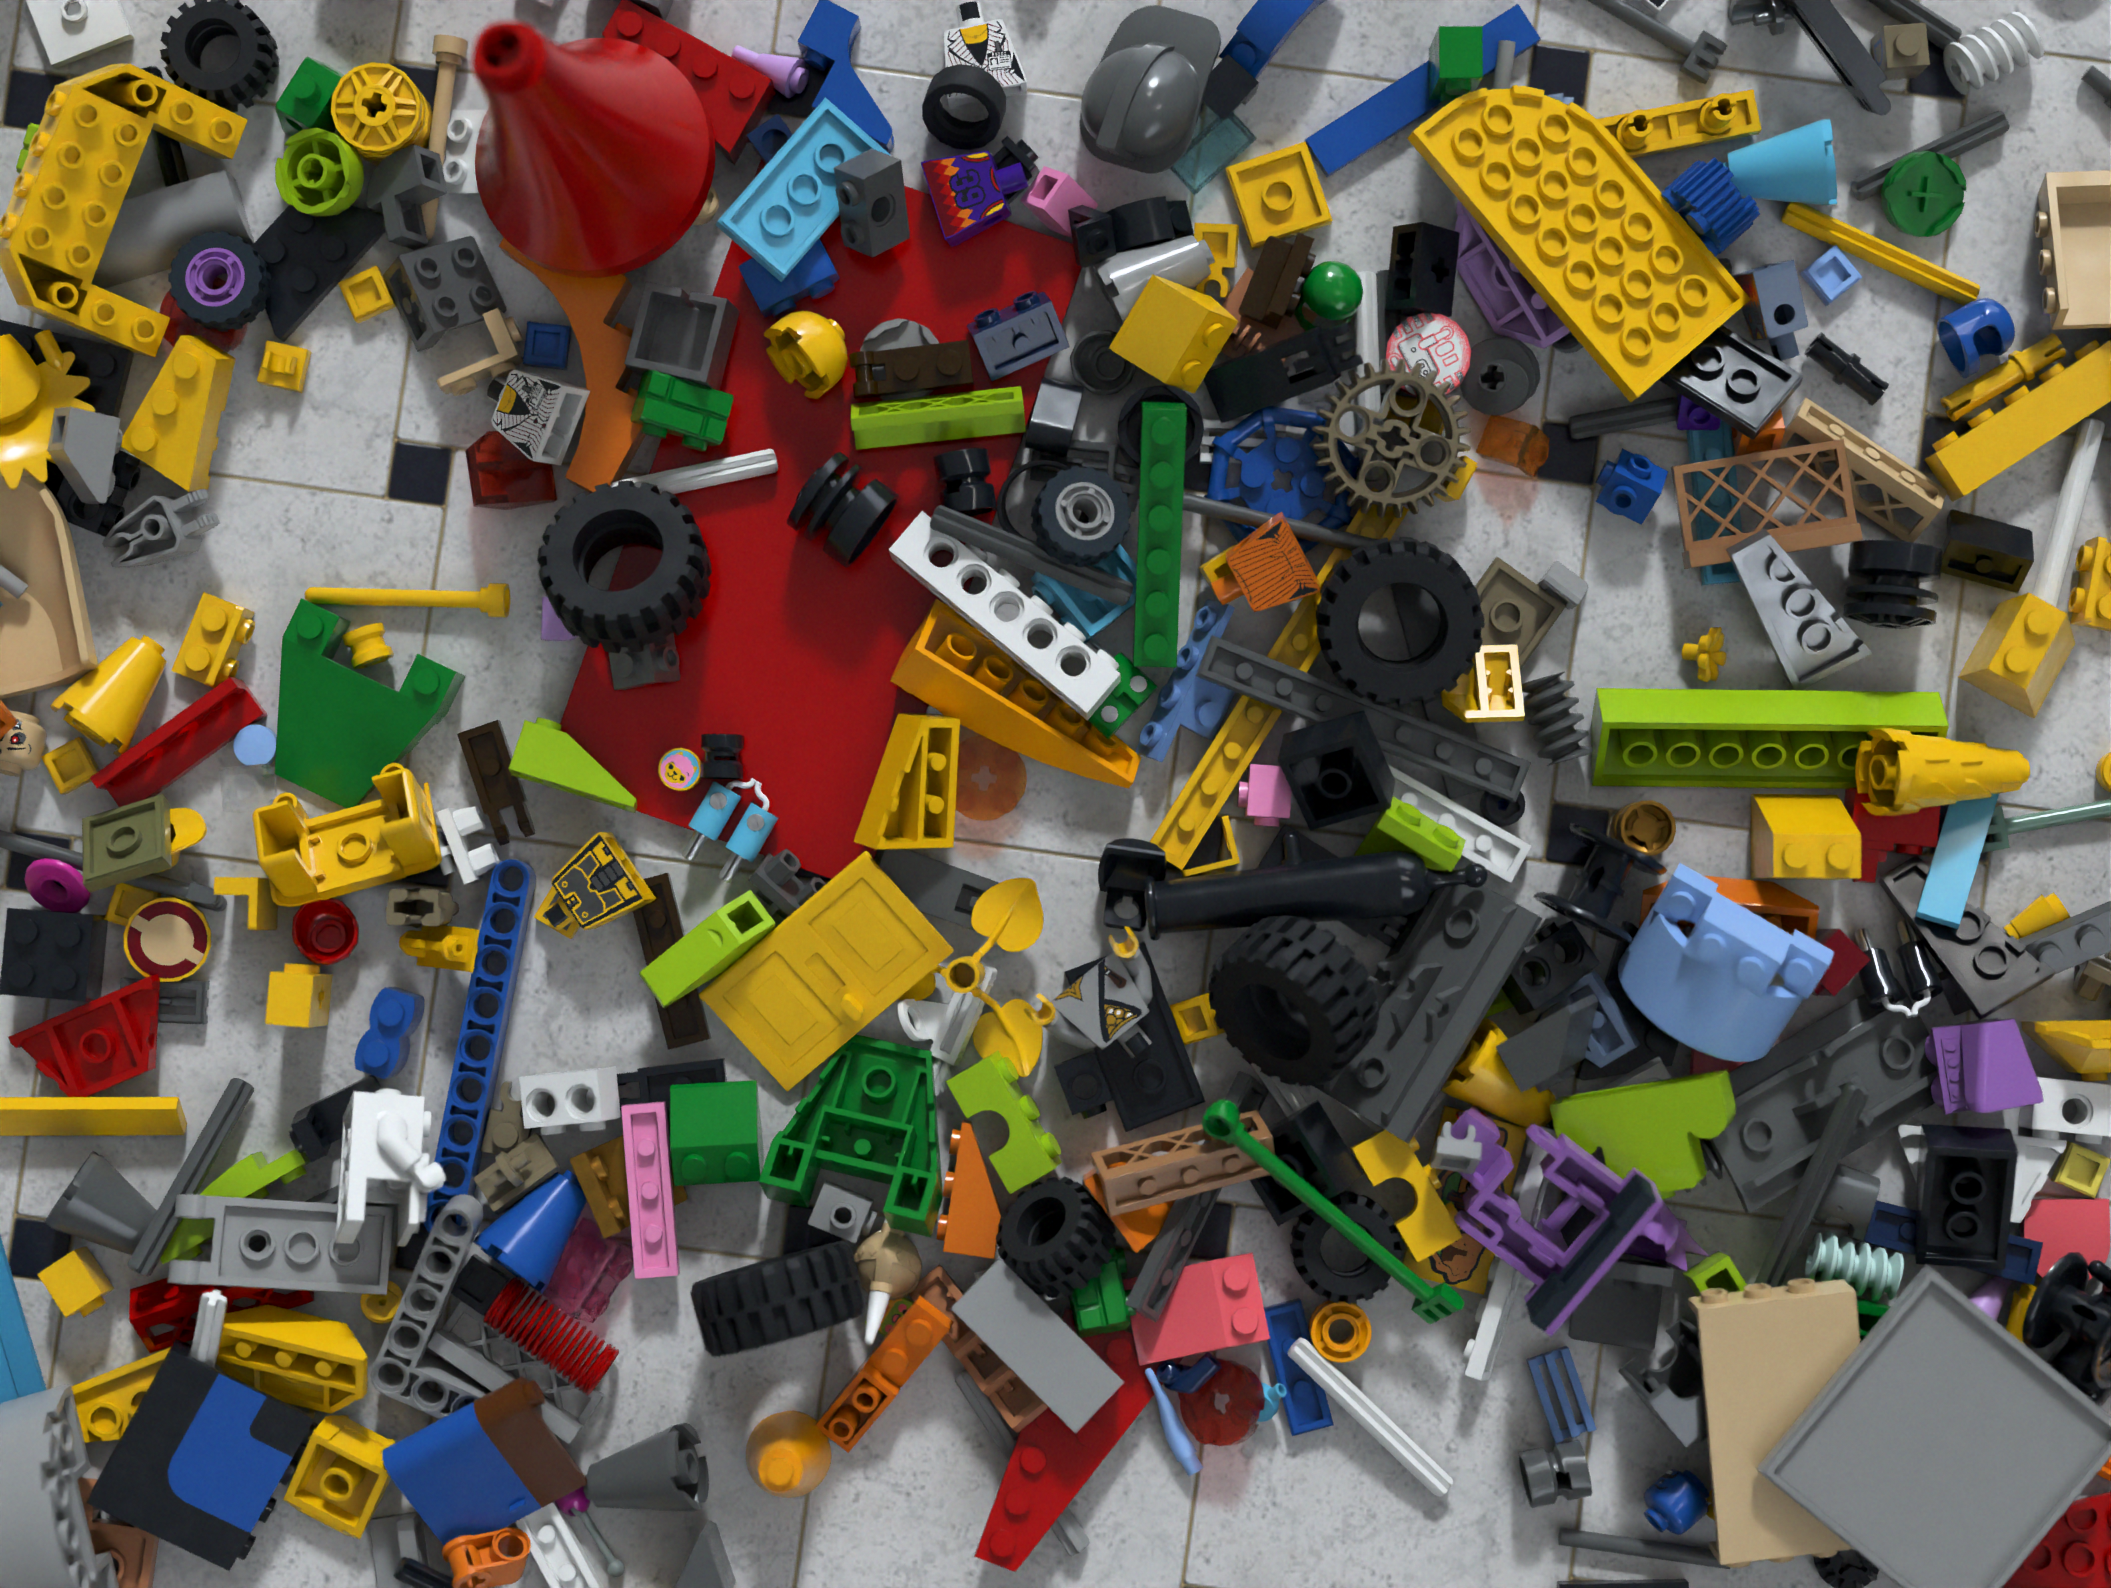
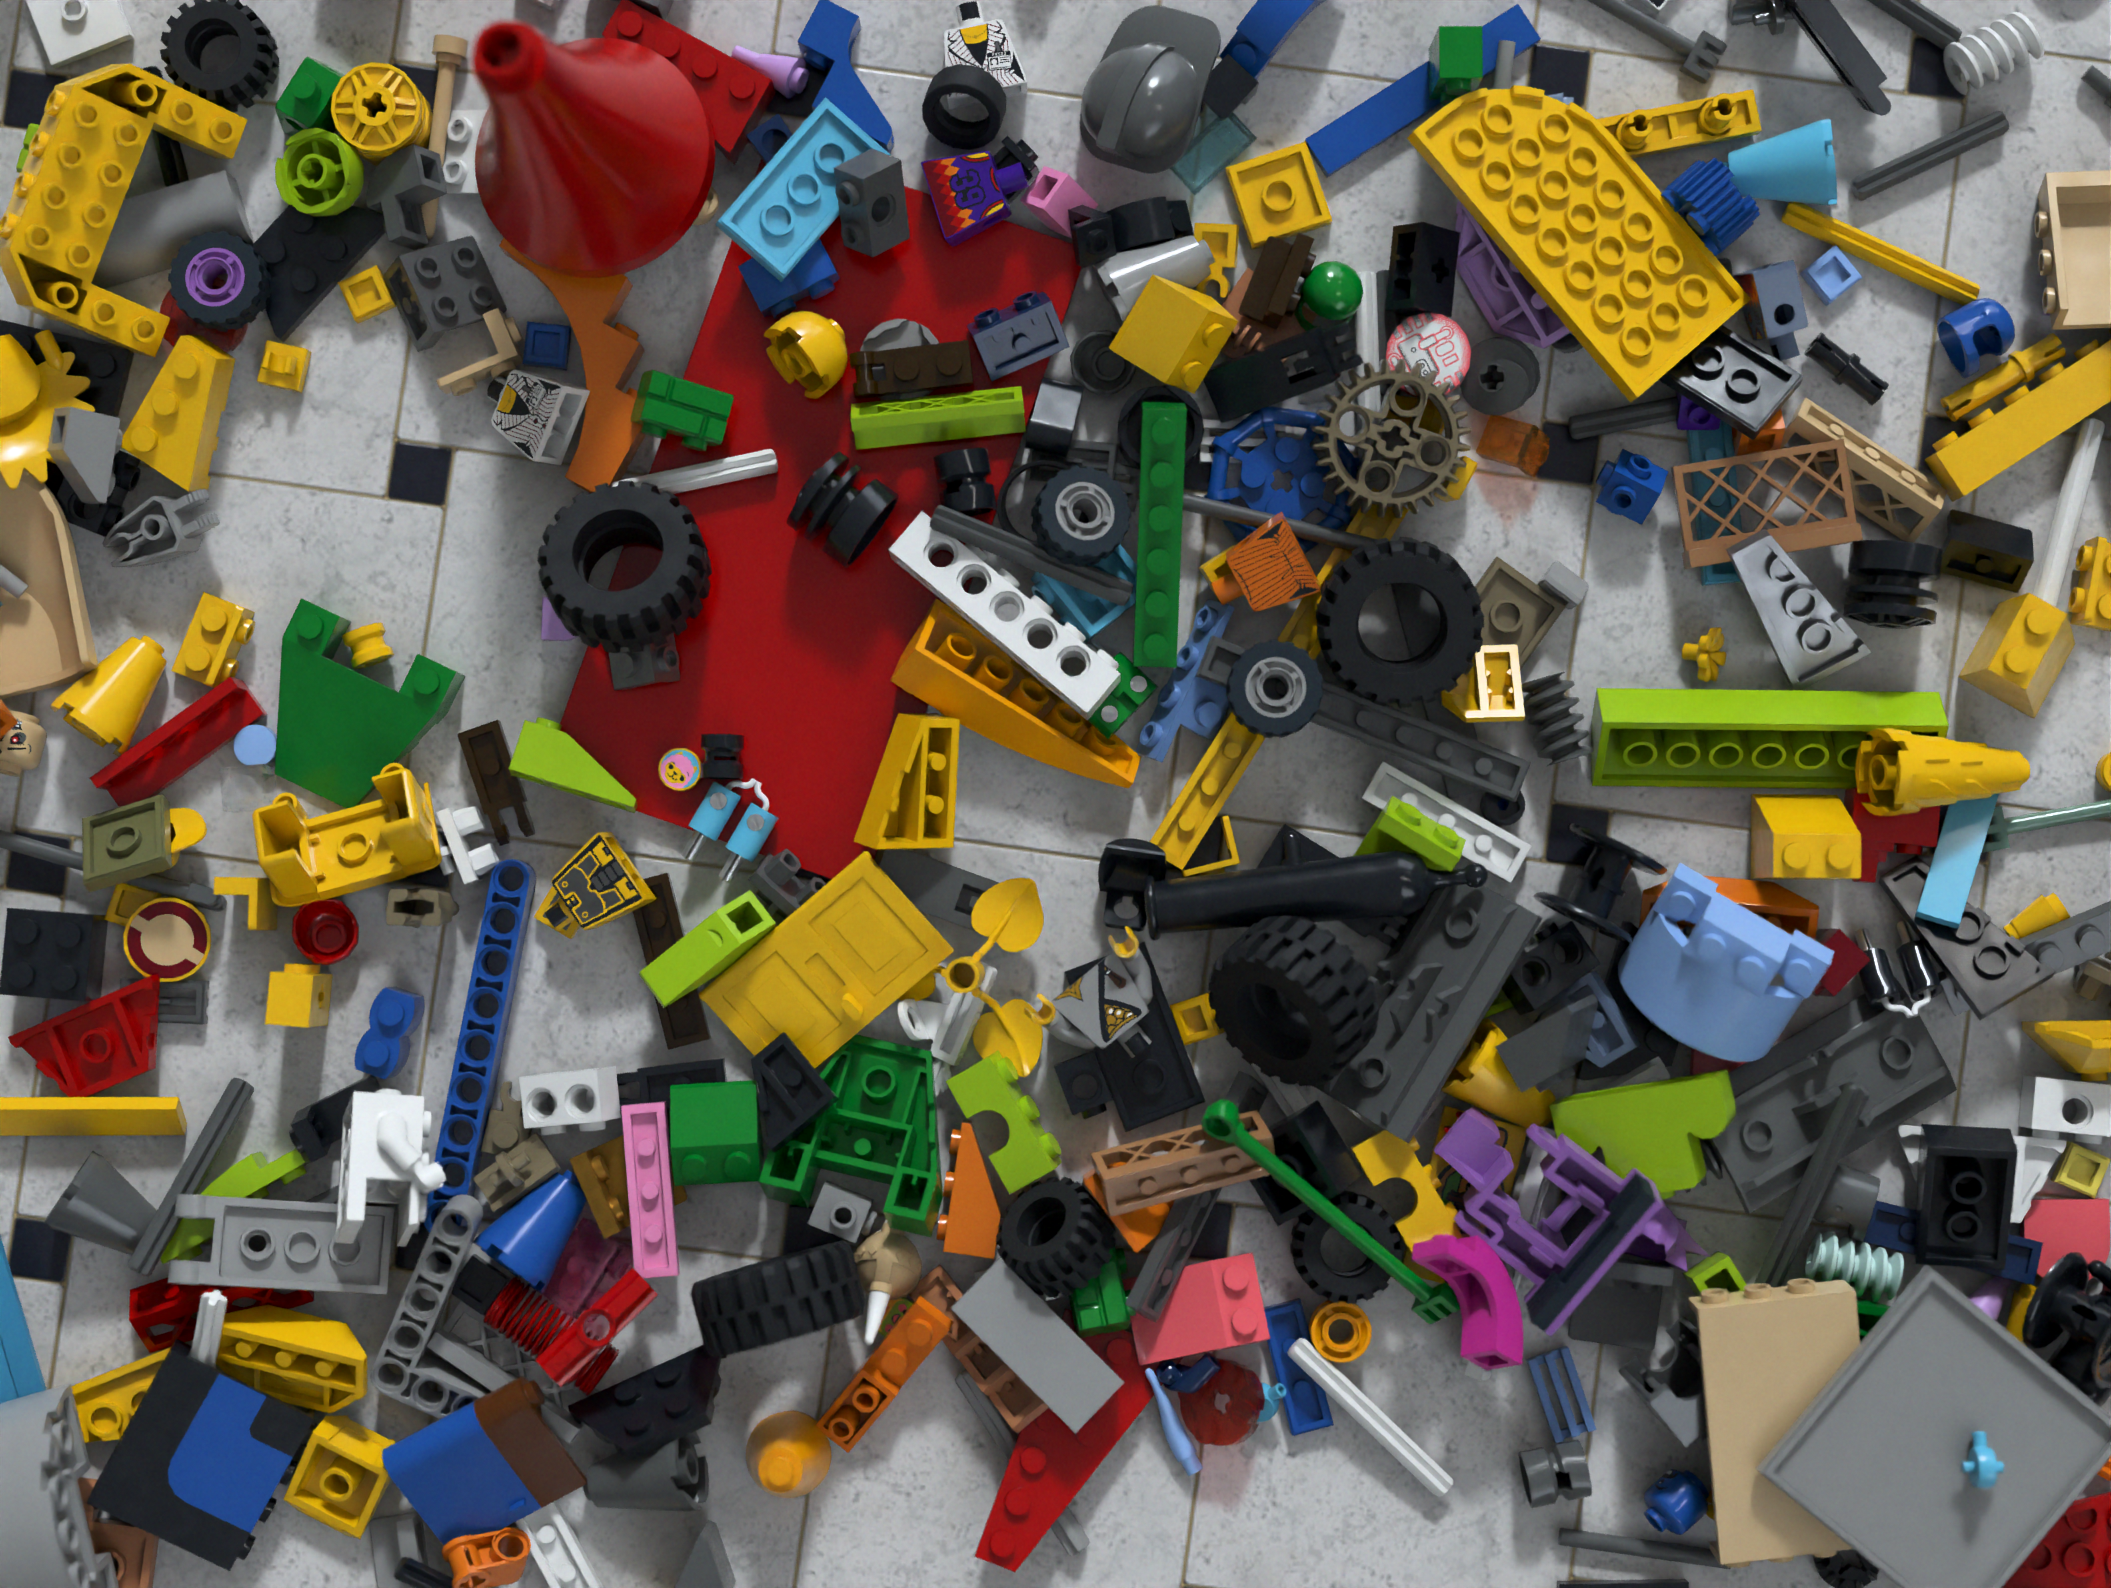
dark pink piece [24,858,90,913] -> none
yellow brick [37,1246,114,1318] -> none
yellow tile [41,737,100,795] -> none
yellow piece [304,583,510,617] -> none
yellow tile [360,1280,403,1325] -> none
yellow hinge [399,925,479,972] -> none
clear red slope [465,431,557,510] -> none
hinge [555,1486,625,1577] -> none
flat silver piece [625,281,740,390] -> none
clear orange plate [955,735,1027,821] -> none
bright pink brick [1237,764,1292,827] -> none
black brick [1278,710,1395,831] -> none
light grey tile [1430,1121,1482,1174] -> none
pearl gold wheel [1610,800,1676,856] -> none
dark tan brick [1870,22,1930,81] -> none
green tile [1881,151,1966,237] -> none
medium lavender piece [1925,1018,2044,1115] -> none
none -> red piece [535,1268,659,1388]
none -> black wing [568,1345,727,1460]
none -> black wing [751,1032,839,1153]
none -> black wheel [1226,640,1324,738]
none -> dark pink arch [1412,1234,1524,1370]
none -> medium azure piece [1961,1432,2004,1489]

